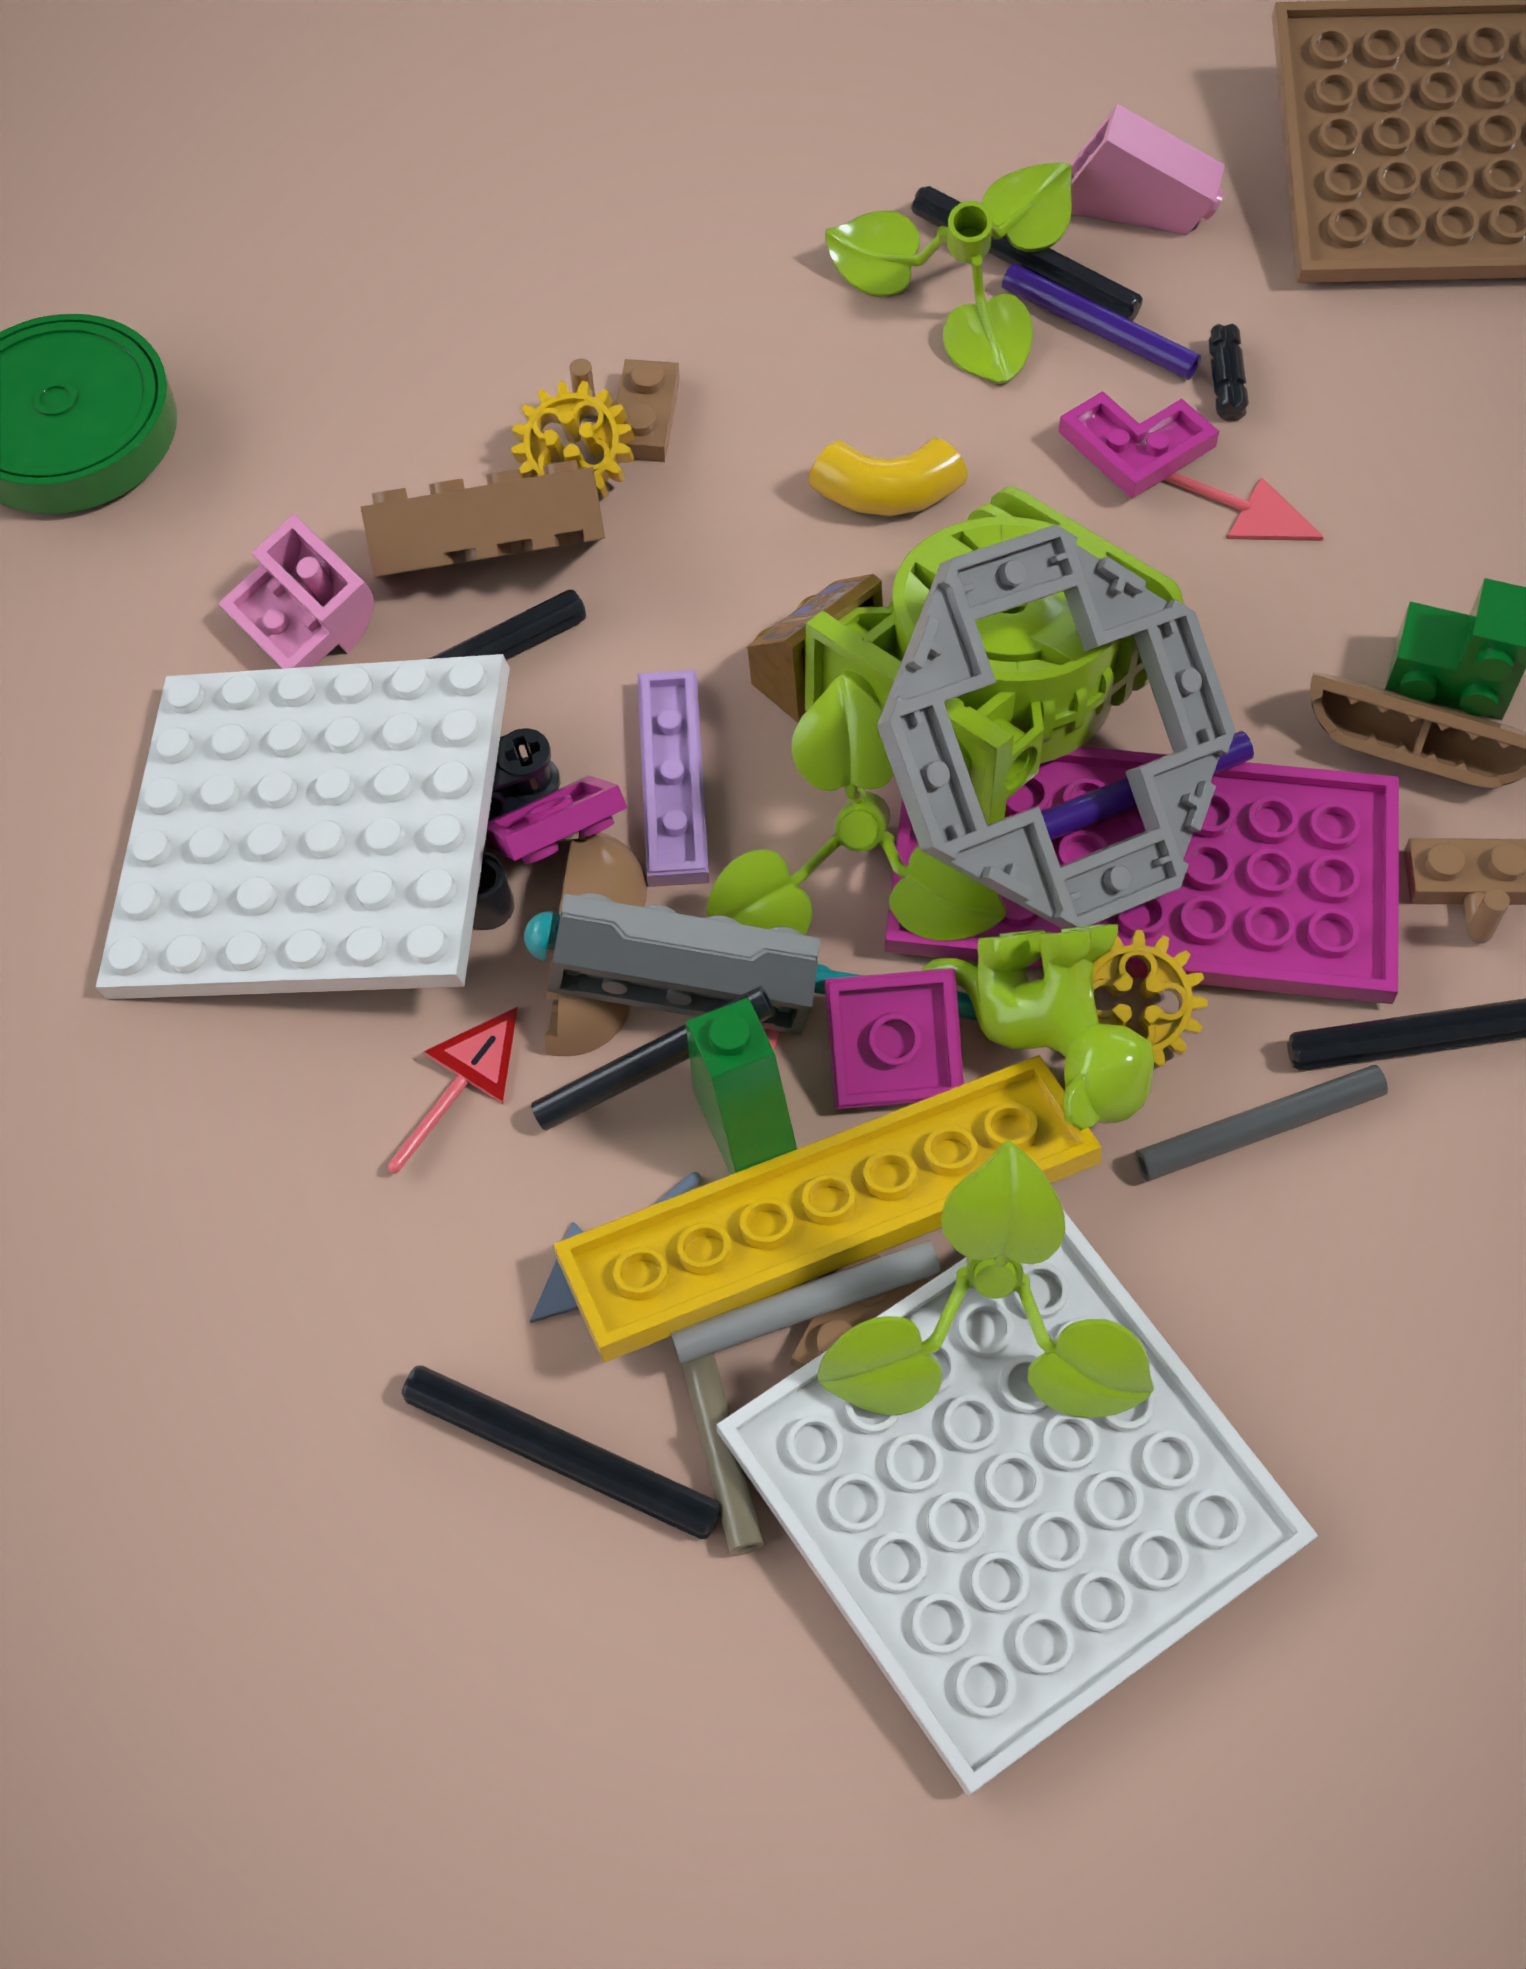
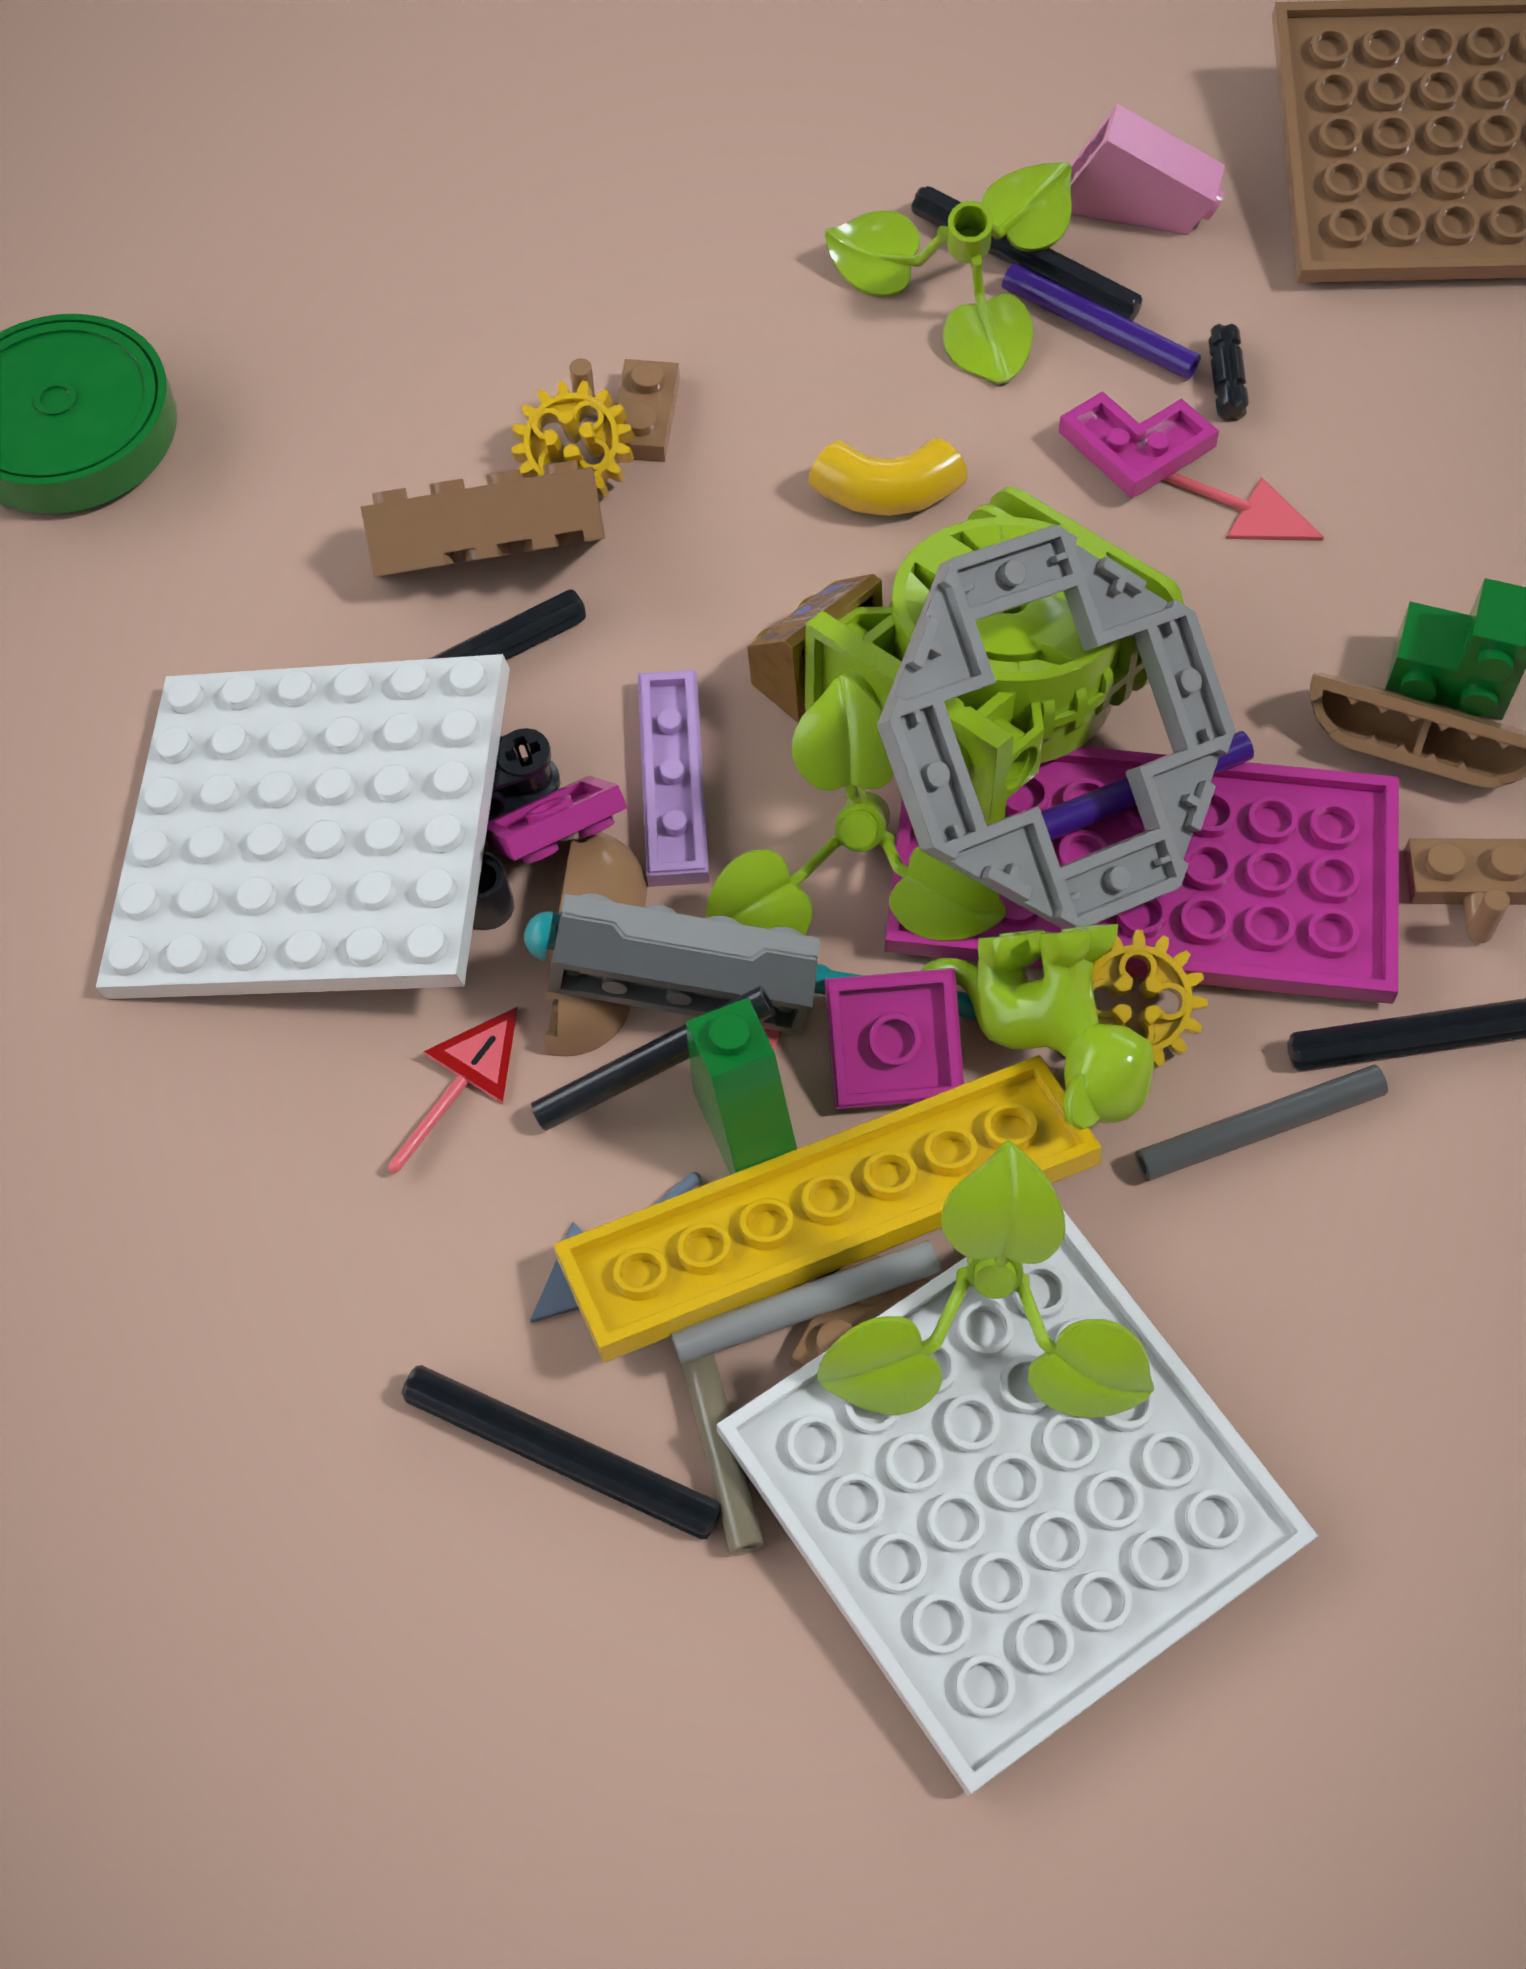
bright pink brick [218,514,374,669] -> none

